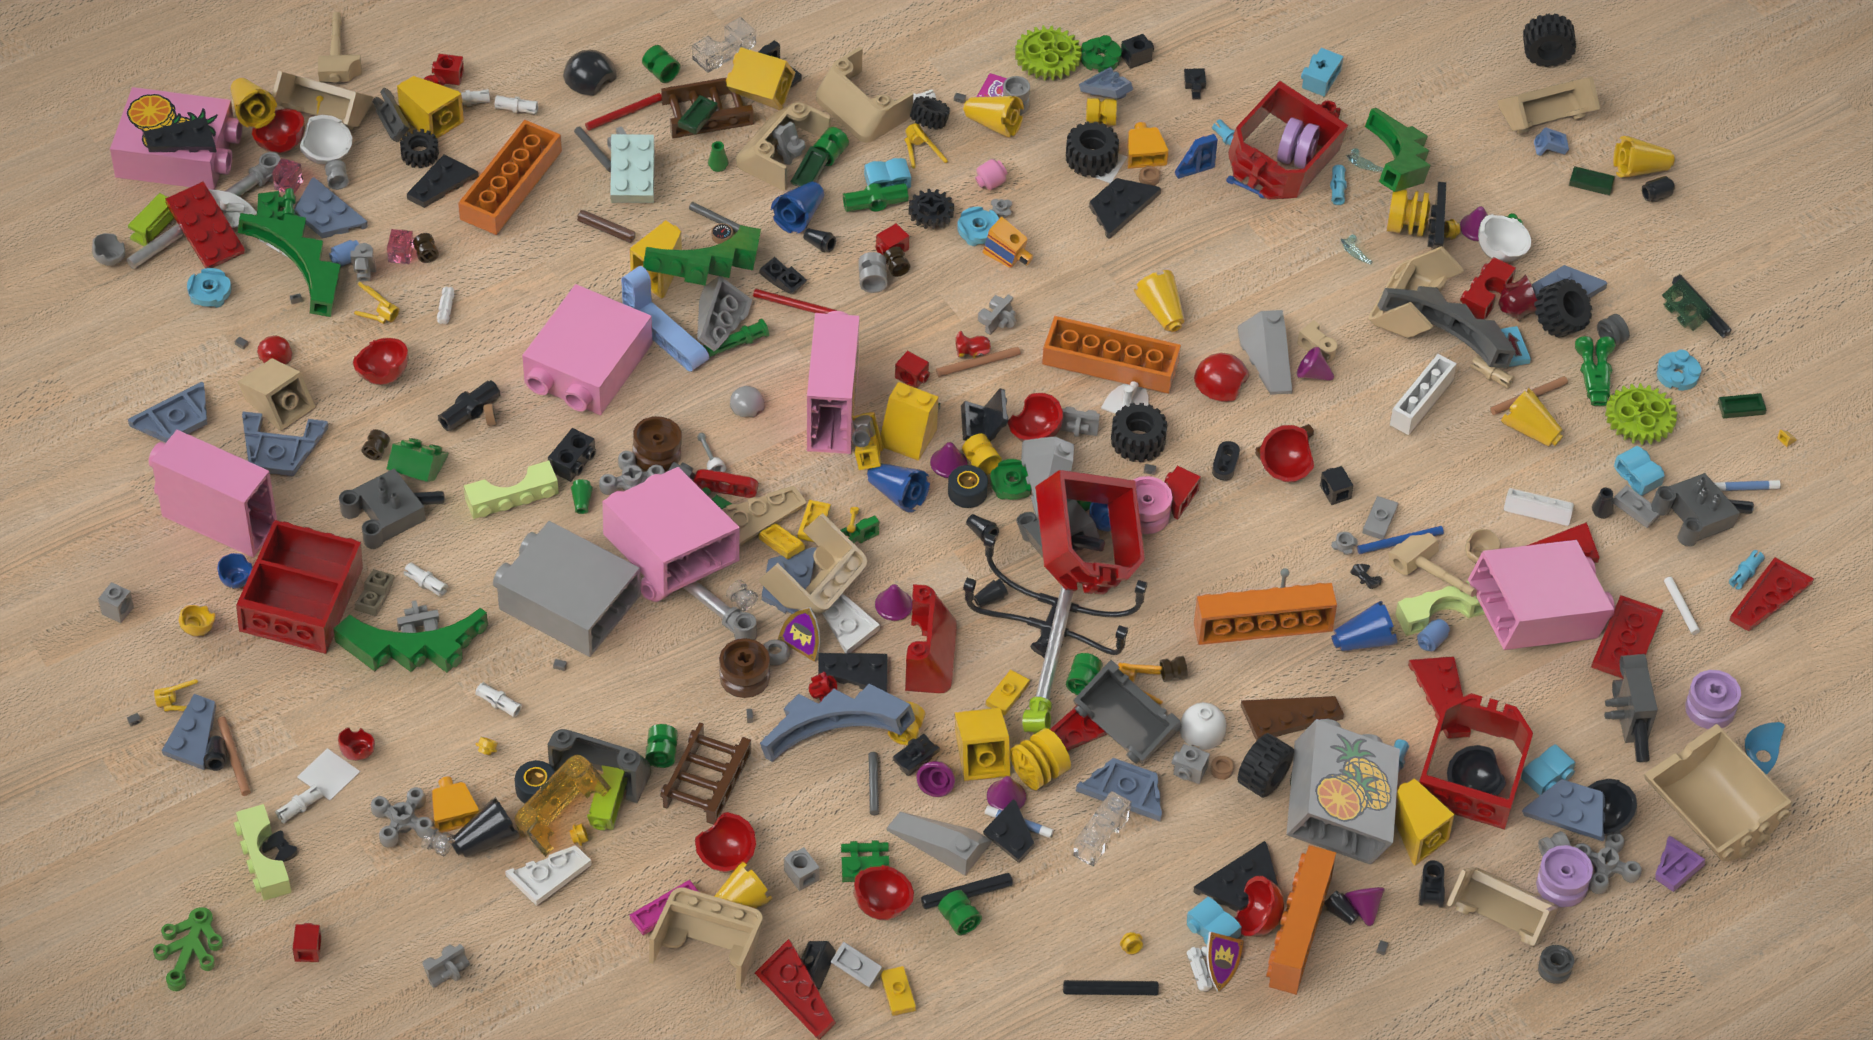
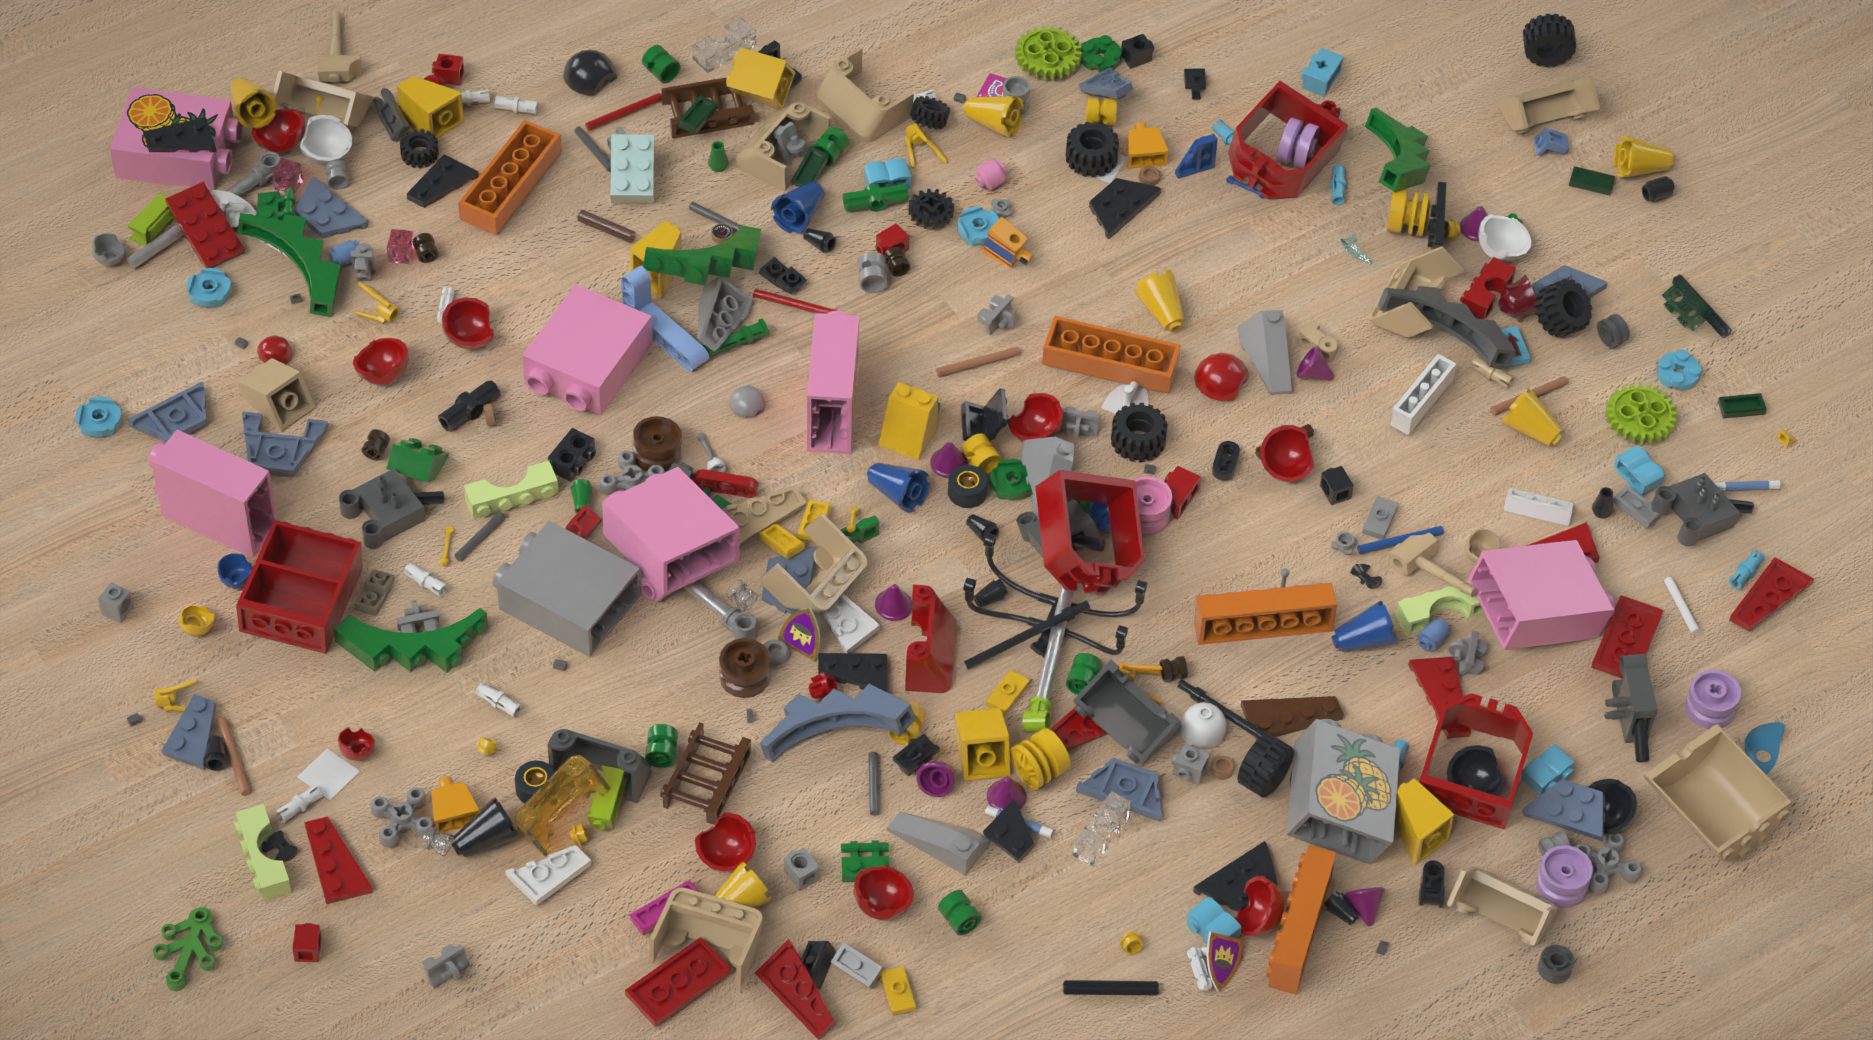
hips [852,412,883,470] -> none
red brick [895,350,930,388] -> none
black axle [921,873,1013,909] -> none
red animal [955,331,991,358] -> none
clear light blue bar [1346,148,1384,171] -> none
green piece [1575,336,1616,406] -> none
medium lavender wing [1655,836,1705,892] -> none
none -> medium azure plate [76,397,122,437]
none -> red wing [304,816,373,904]
none -> yellow hinge [440,526,454,566]
none -> red cylinder [442,297,494,350]
none -> dark grey bar [454,512,505,561]
none -> red plate [565,505,603,538]
none -> red plate [625,937,731,1027]
none -> black bar [964,600,1090,669]
none -> black bar [1177,679,1266,739]
none -> light grey hips [1449,630,1487,676]

